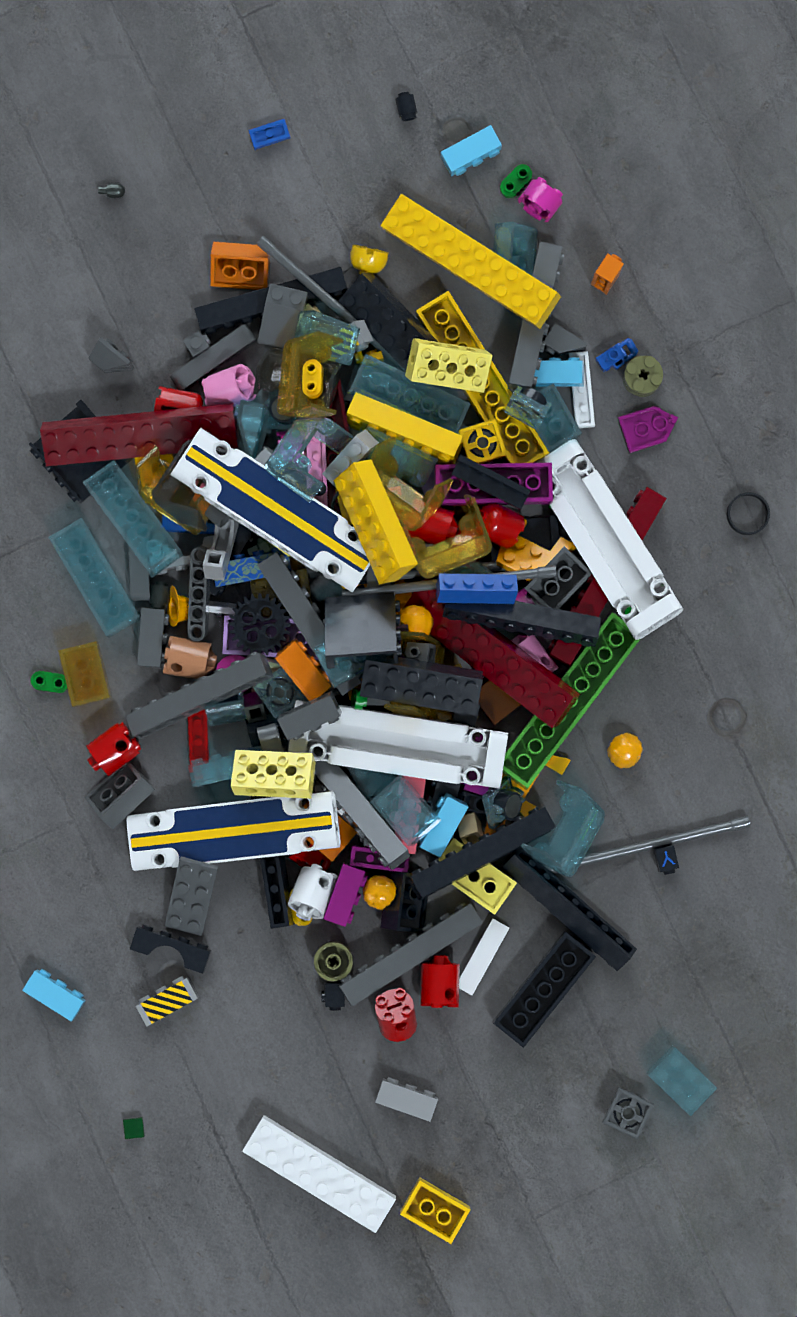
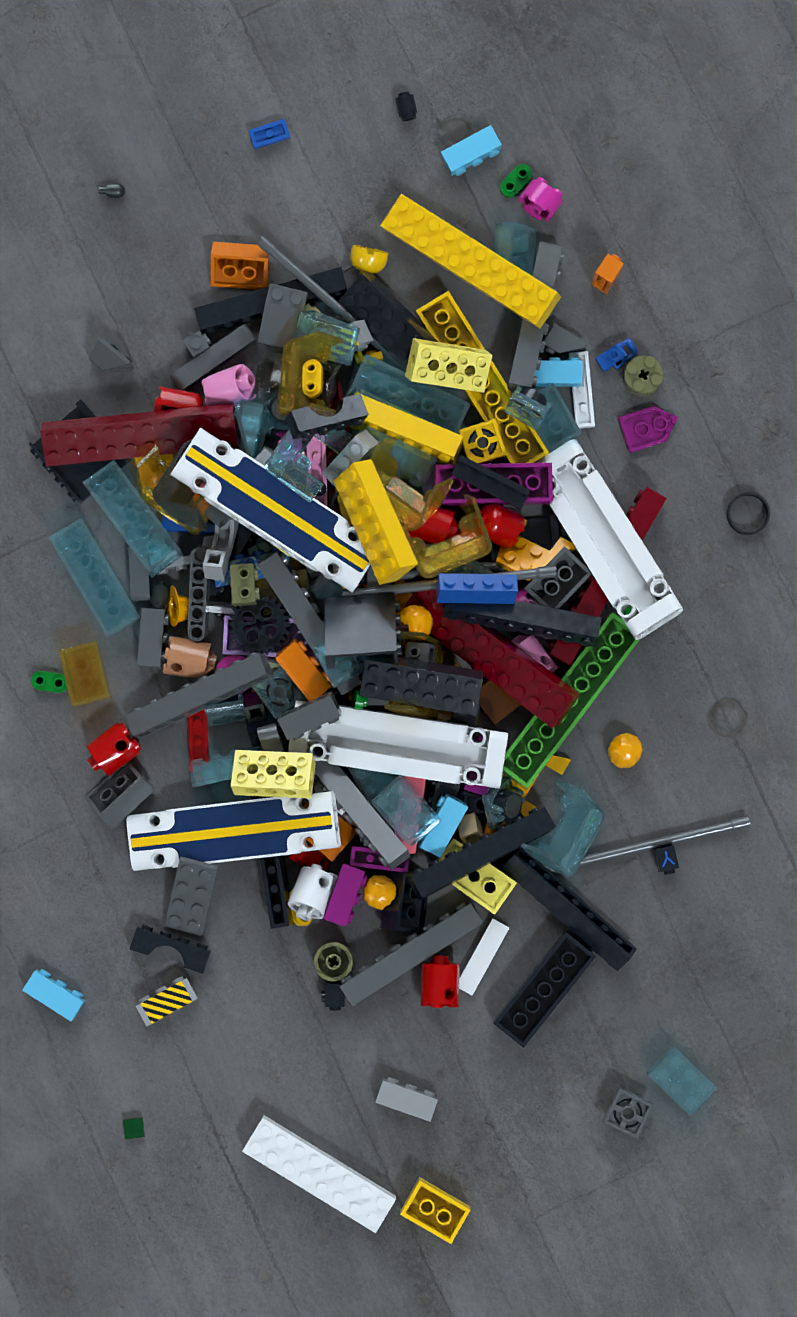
red cylinder [375,988,417,1042] -> none
none -> olive brick [230,563,260,606]
none -> arch [285,394,369,440]

